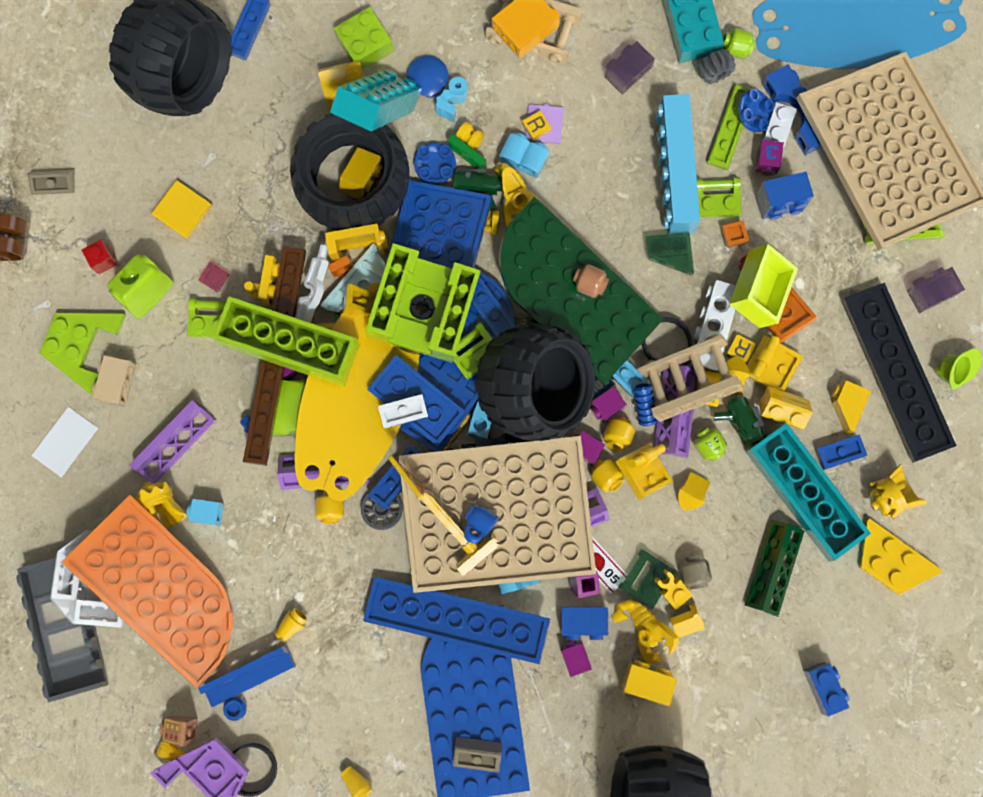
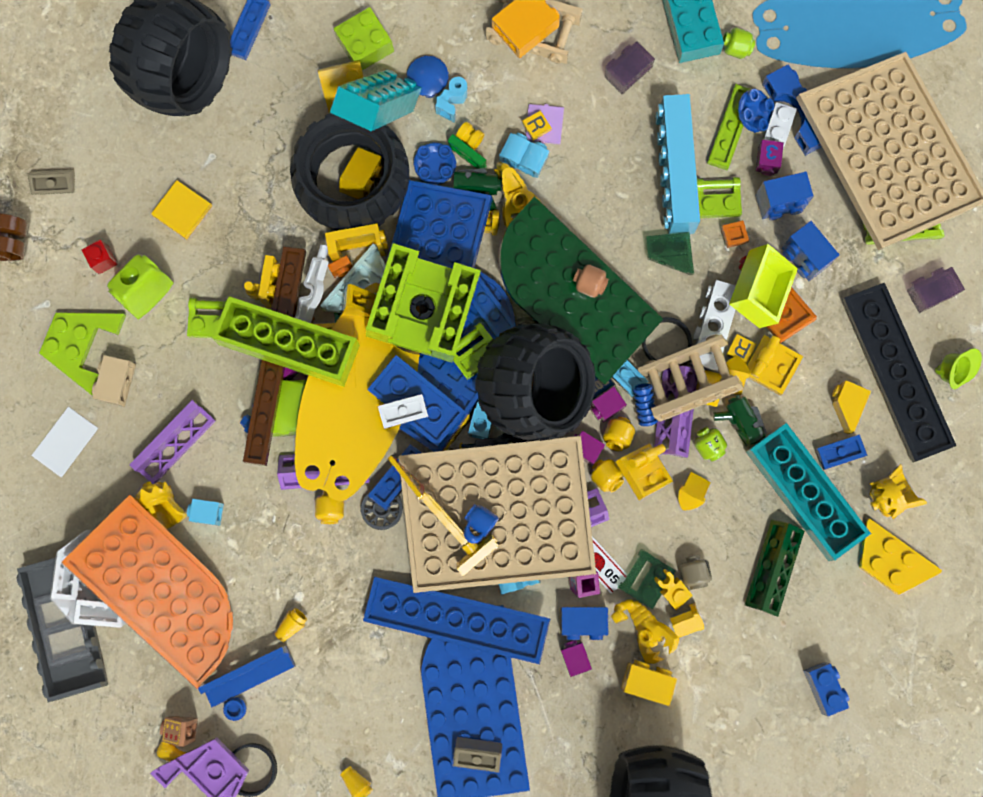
clear pink tile [198,262,230,293] -> none
dark grey gear [698,49,736,84] -> none
yellow brick [759,386,813,430] -> none
none -> blue brick [781,221,840,281]

